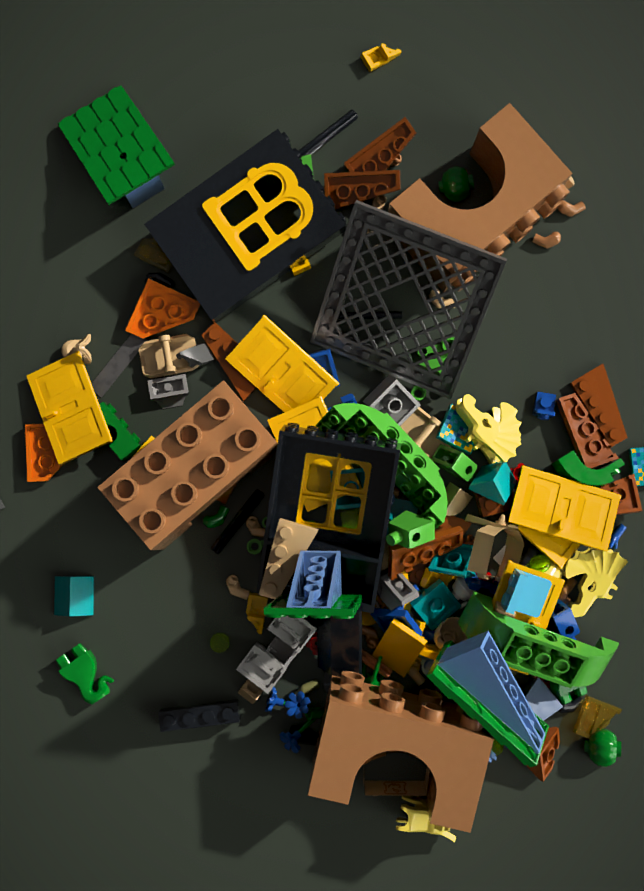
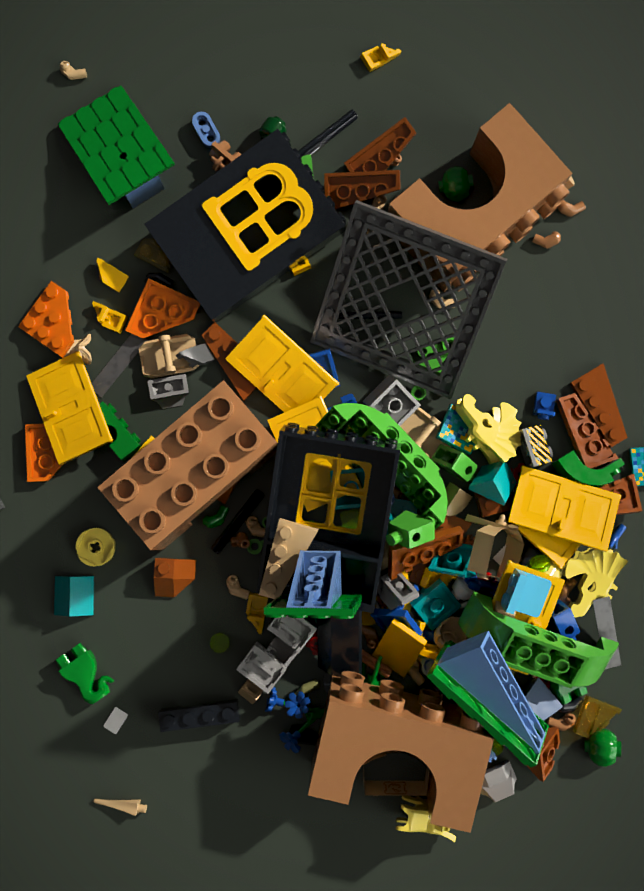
none -> orange plate [18,281,74,358]
none -> tan arm [60,61,87,80]
none -> light yellow plate [76,528,116,567]
none -> yellow slope [92,301,128,334]
none -> tan piece [94,799,147,816]
none -> yellow slope [96,257,129,293]
none -> white sticker [103,707,128,734]
none -> dark orange slope [154,558,197,597]
none -> medium blue plate [192,112,220,148]
none -> medium nougat hips [209,140,242,171]
none -> medium nougat arm [230,532,250,548]
none -> dark green head [259,116,287,140]
none -> light grey slope [481,760,517,802]
none -> slope [519,425,553,468]
none -> medium nougat arm [546,713,576,731]
none -> flat silver sticker [593,596,621,669]

